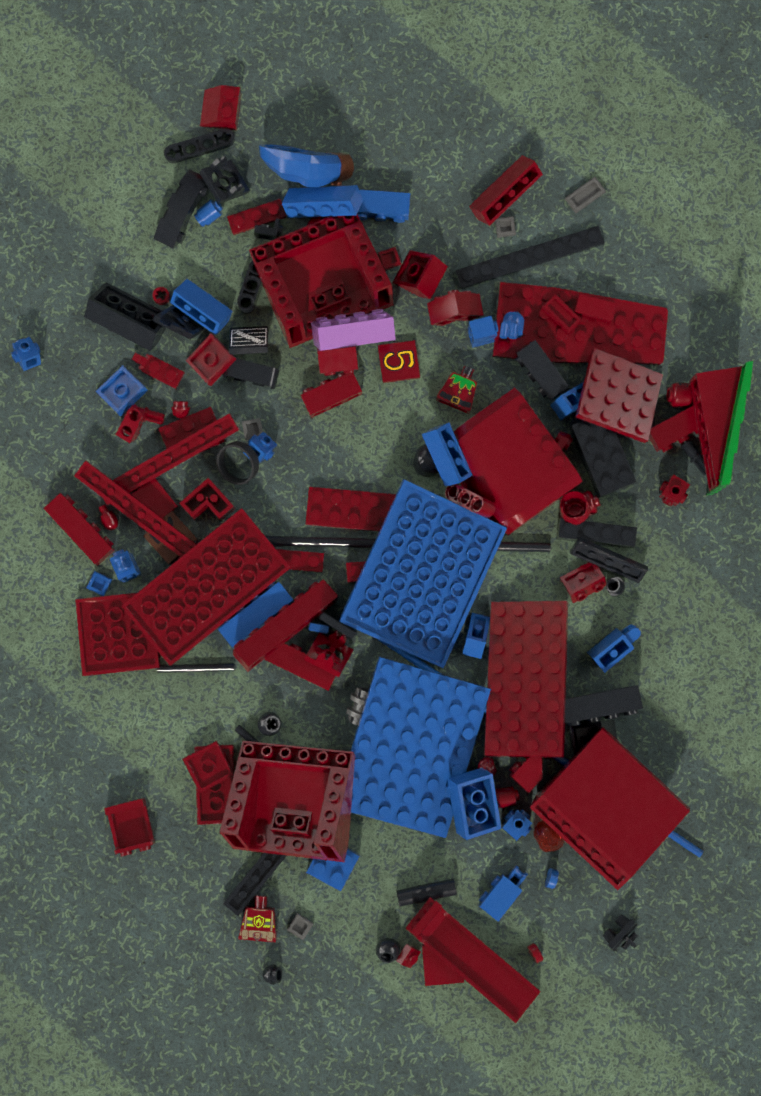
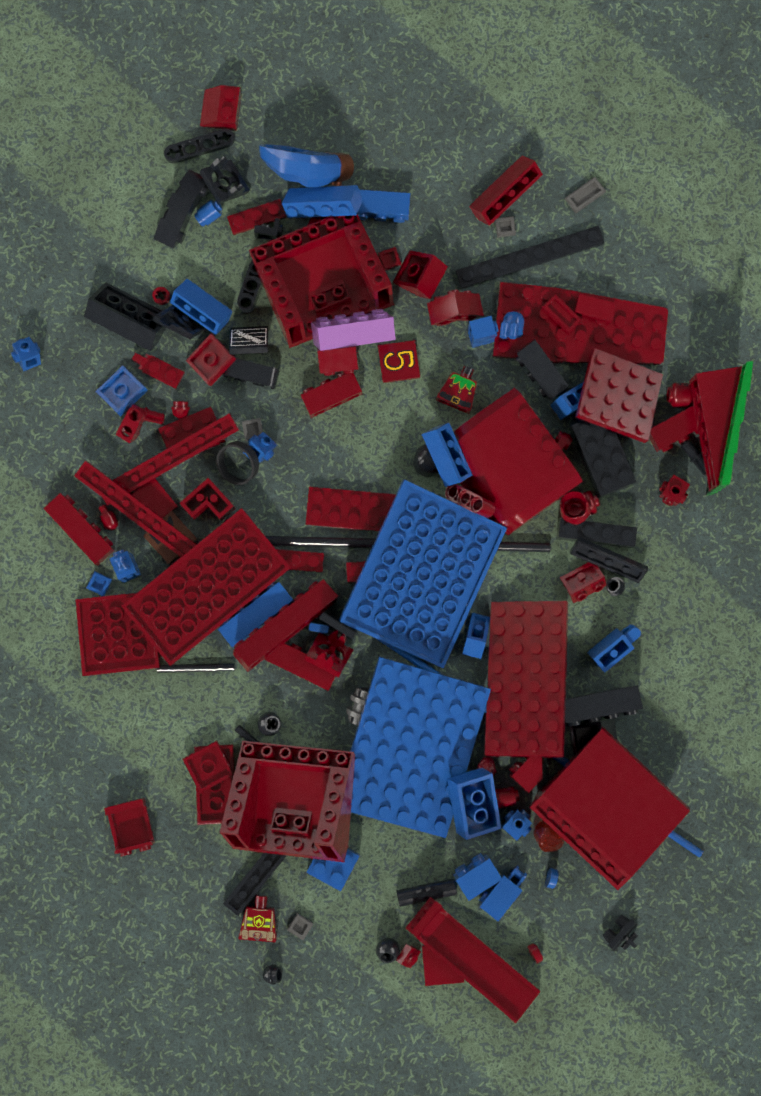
none -> blue brick [453,853,502,901]

